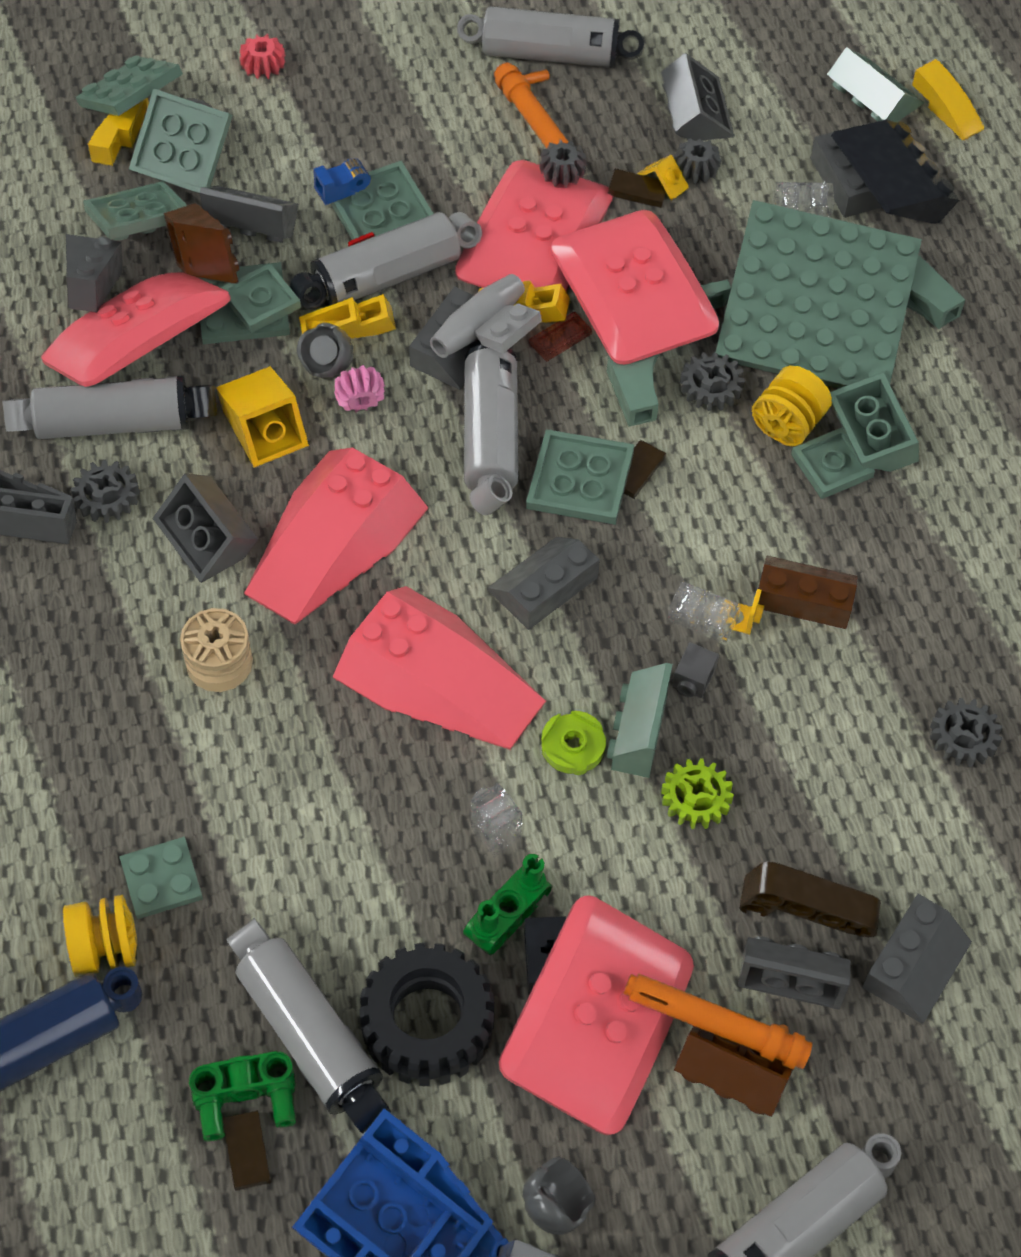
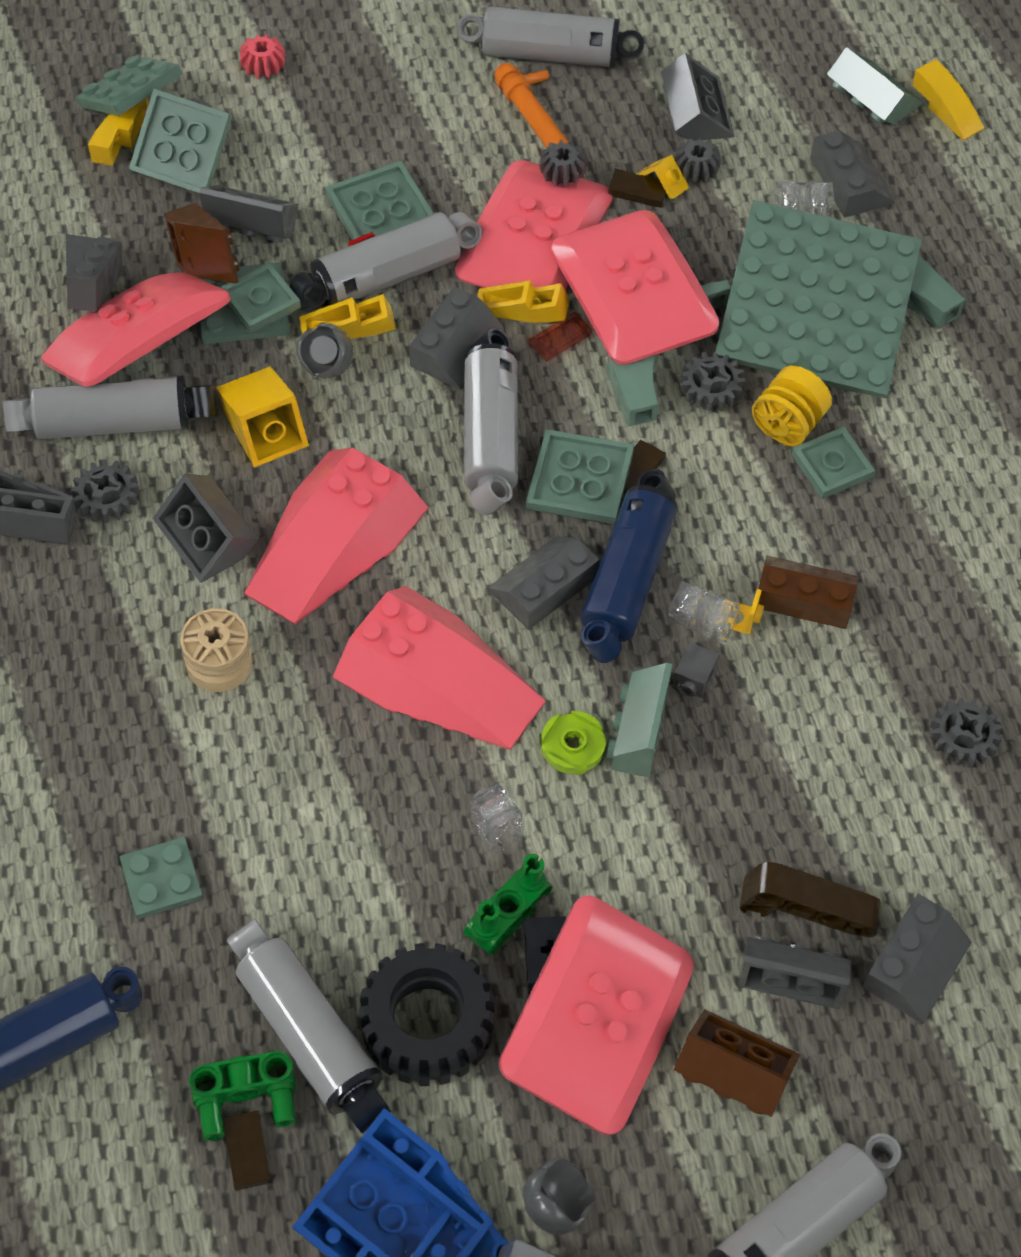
yellow wheel [63,895,138,977] -> none
sand green plate [83,181,187,240] -> none
blue leg [313,158,371,205] -> none
bright pink gear [334,365,385,412] -> none
light grey plate [430,274,542,358] -> none
orange cylinder [623,973,813,1069] -> none
lime gear [661,758,734,829] -> none
sand green slope [830,372,919,472] -> none
black slope [831,120,960,224] -> none
none -> dark blue piece [580,469,678,663]

